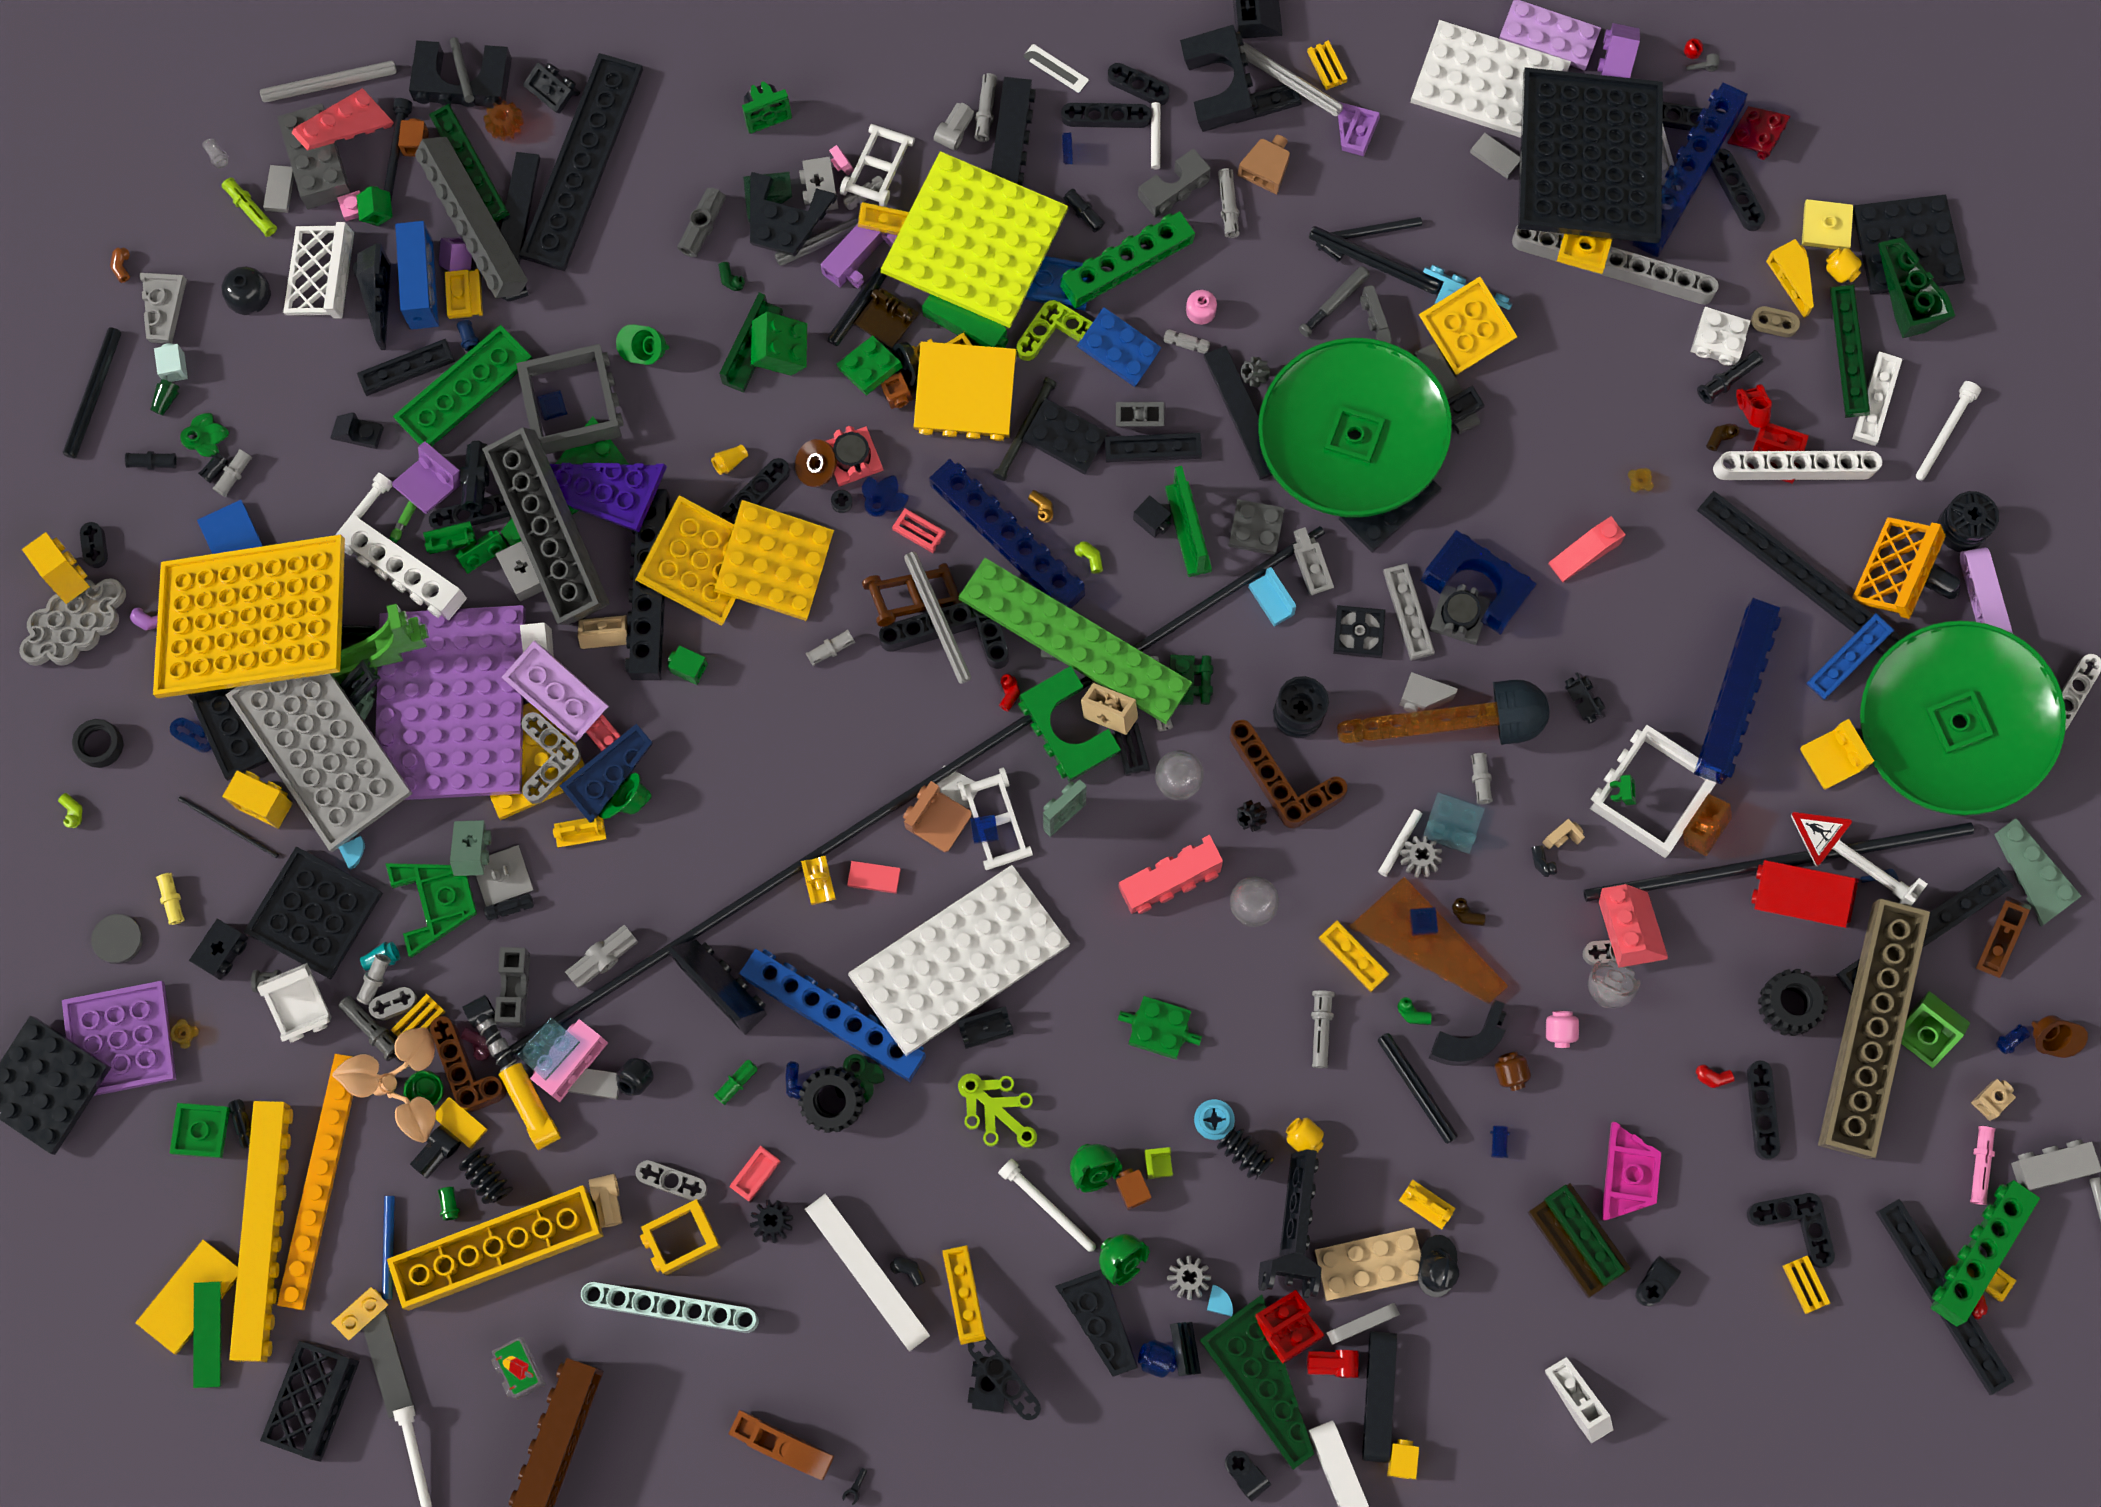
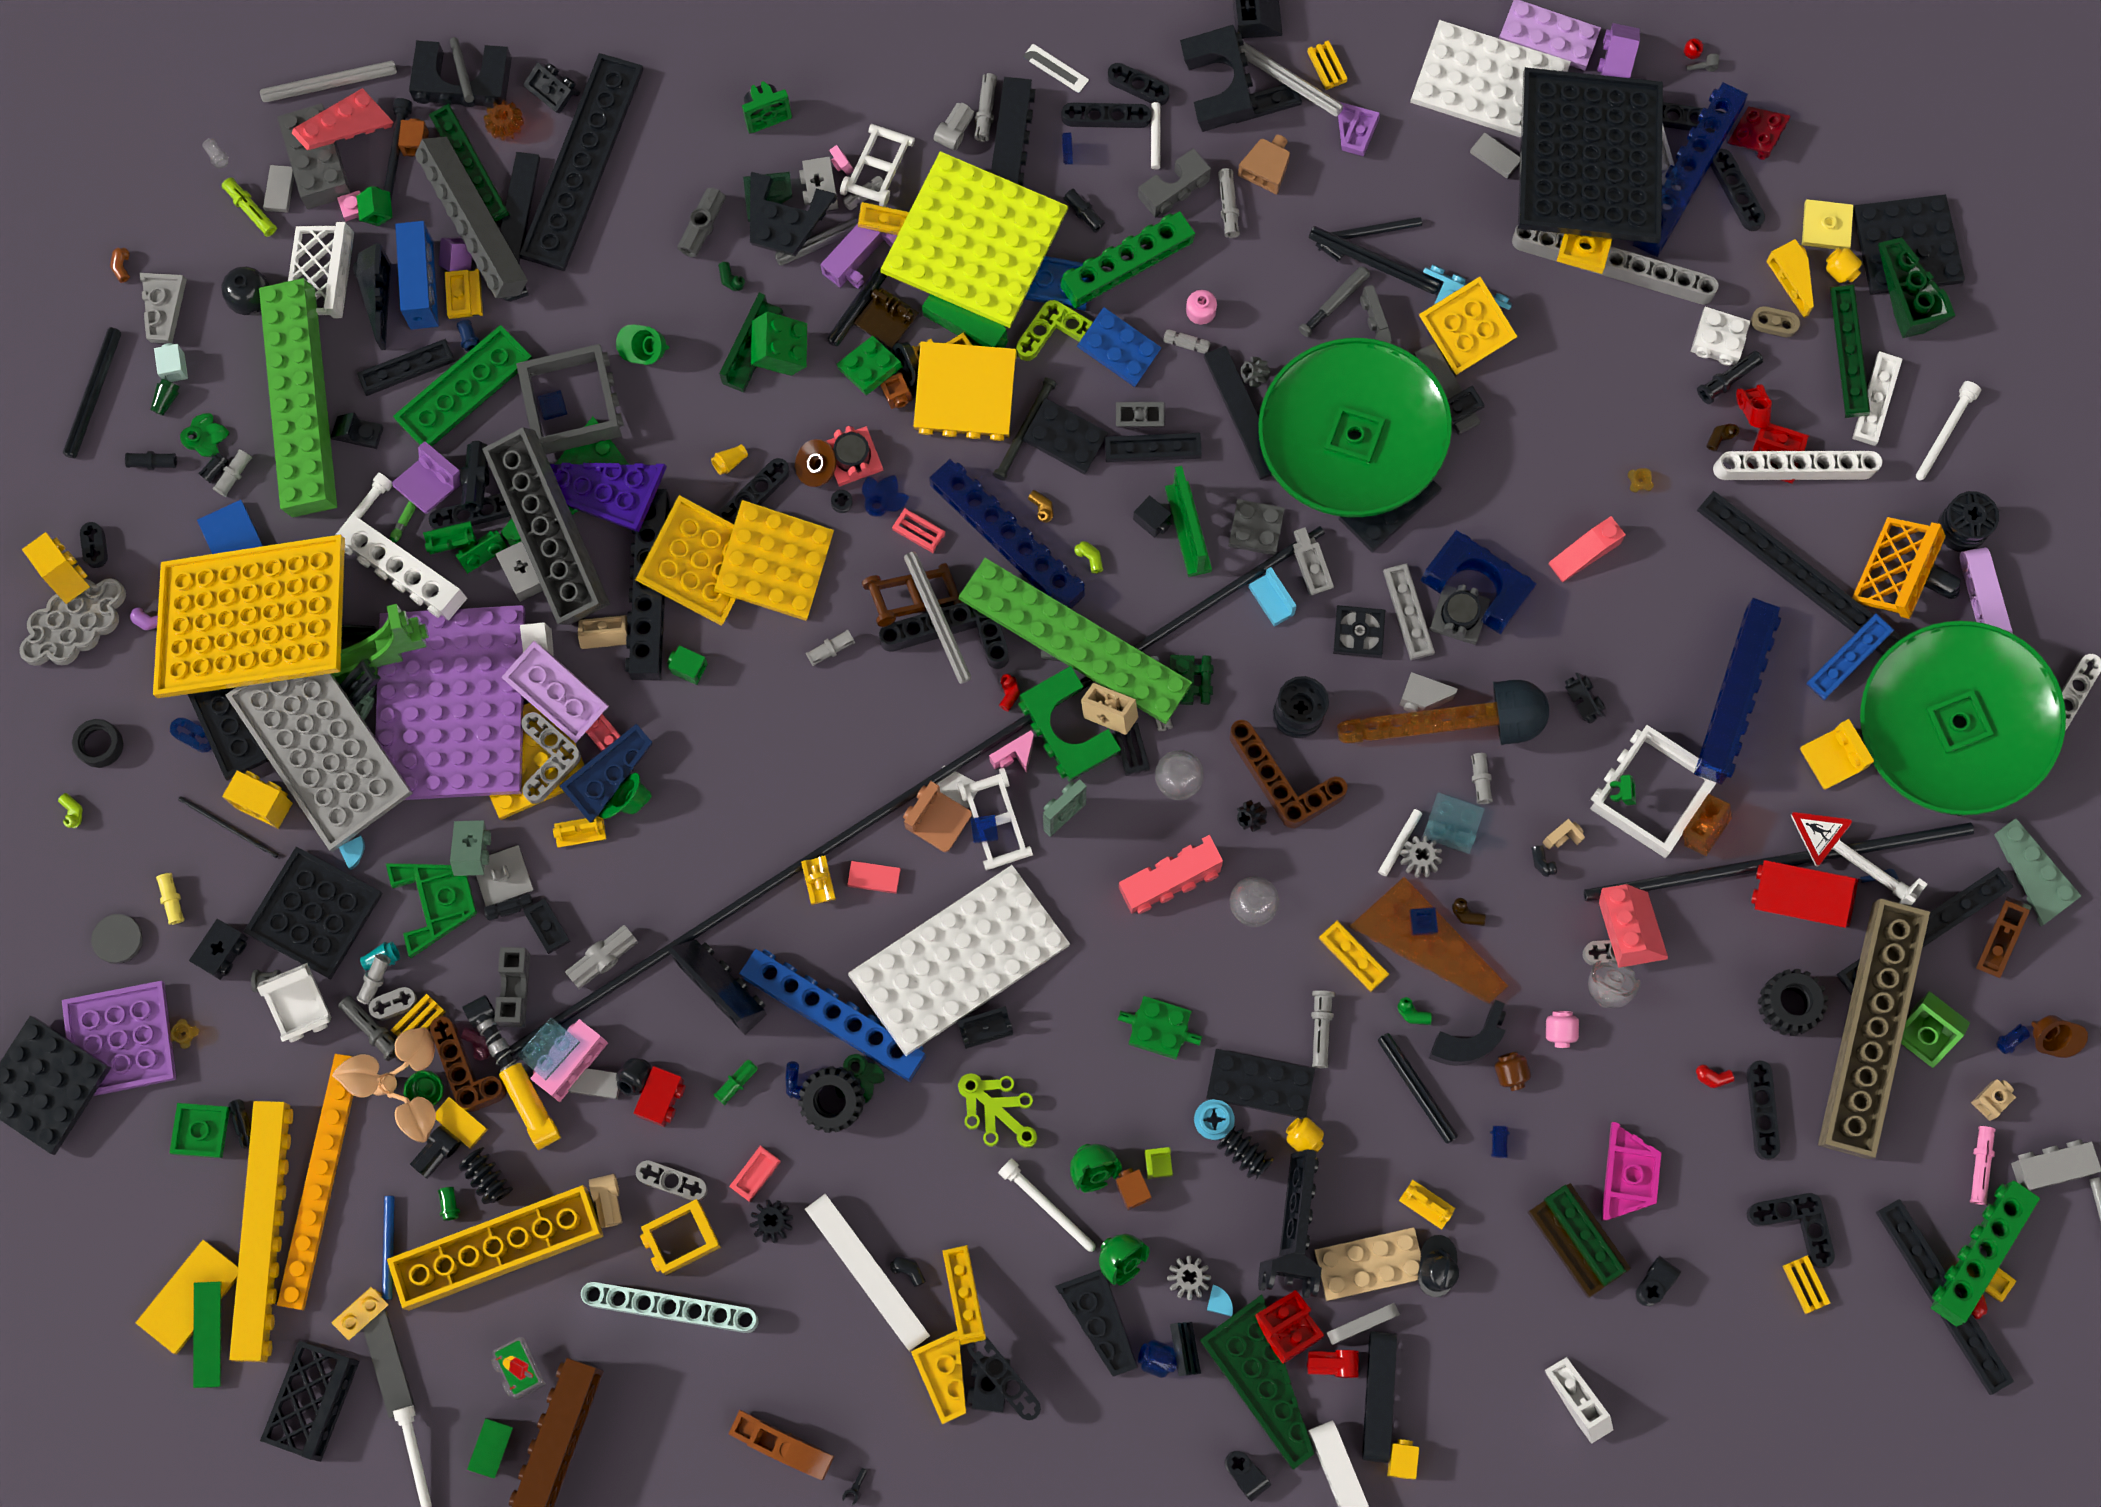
none -> bright green brick [259,278,337,518]
none -> green hinge [467,1418,513,1479]
none -> black plate [523,898,571,954]
none -> red brick [634,1066,686,1128]
none -> yellow wing [911,1330,966,1425]
none -> bright pink slope [989,730,1034,772]
none -> black plate [1206,1049,1315,1119]

